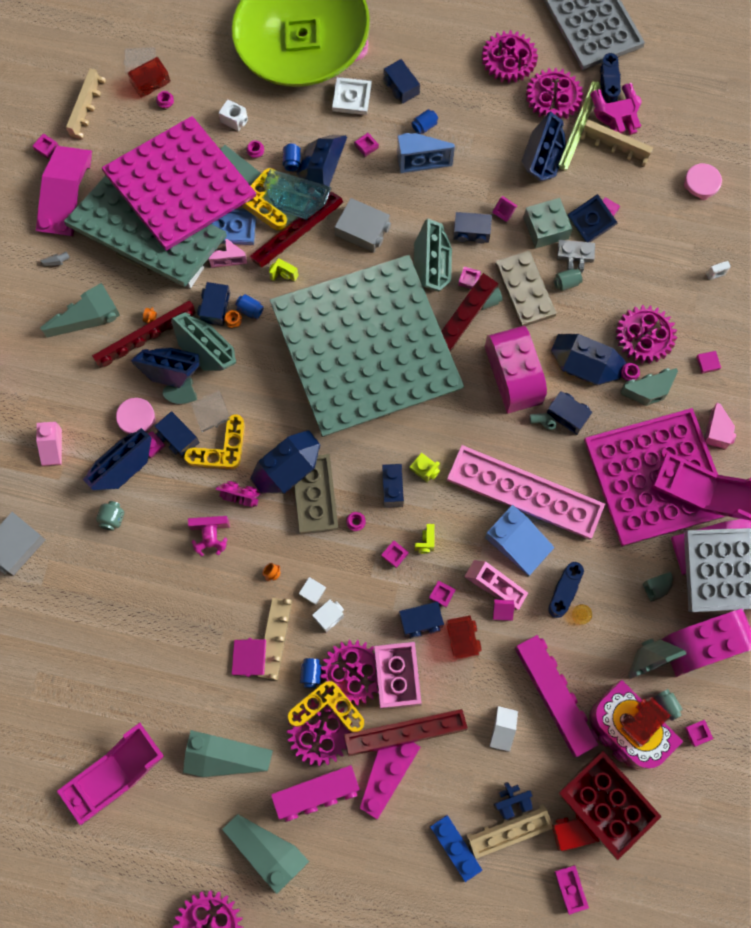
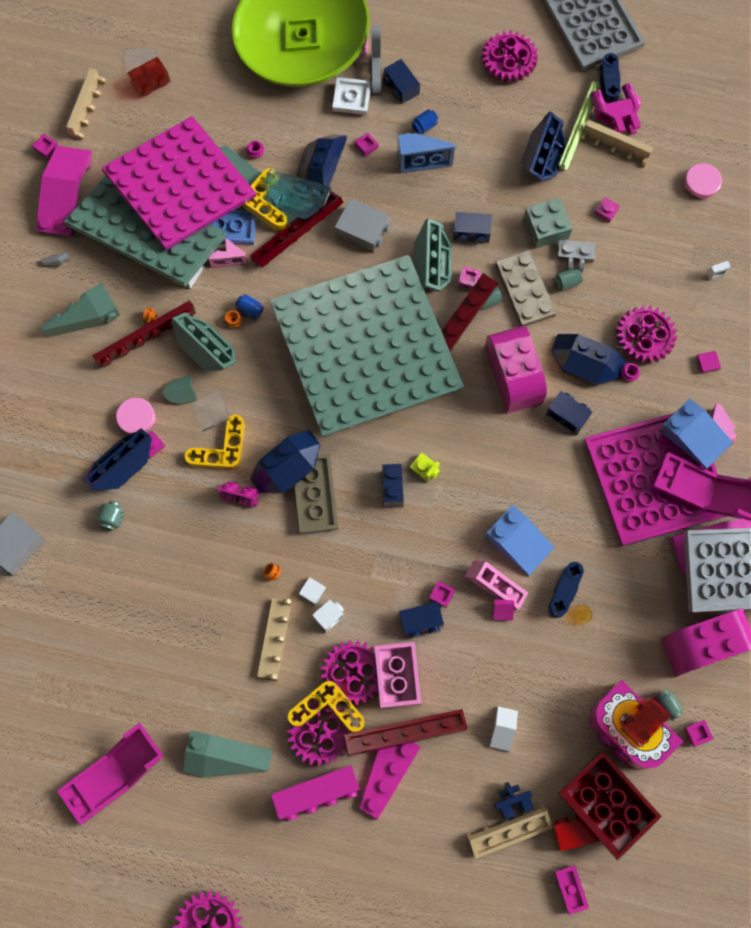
bright pink slope [36,422,62,466] -> none
dark blue wedge [131,348,199,388] -> none
dark blue brick [155,411,199,458] -> none
dark pink plate [156,91,174,108] -> none
dark pink piece [188,516,230,556] -> none
dark blue brick [197,282,230,326] -> none
white brick [219,99,248,131] -> none
sand green wedge [222,814,310,894] -> none
dark pink piece [232,638,266,677] -> none
neon yellow bracket [269,258,299,281] -> none
blue brick [283,143,301,172] -> none
blue brick [300,658,321,689] -> none
dark pink plate [346,512,366,531] -> none
dark pink plate [381,540,409,569] -> none
neon yellow bracket [414,524,435,554] -> none
blue plate [430,815,483,882] -> none
clear red brick [446,615,482,662] -> none
bright pink plate [447,445,605,540] -> none
dark pink plate [492,196,517,222] -> none
dark pink brick [514,635,598,757] -> none
dark pink gear [526,68,583,119] -> none
sand green arm [529,413,557,430] -> none
dark blue plate [567,194,618,243] -> none
sand green slope [620,368,678,406] -> none
sand green wedge [628,638,686,679] -> none
sand green brick [643,572,673,602] -> none
none -> light grey beam [372,25,381,93]
none -> medium blue slope [662,399,733,470]

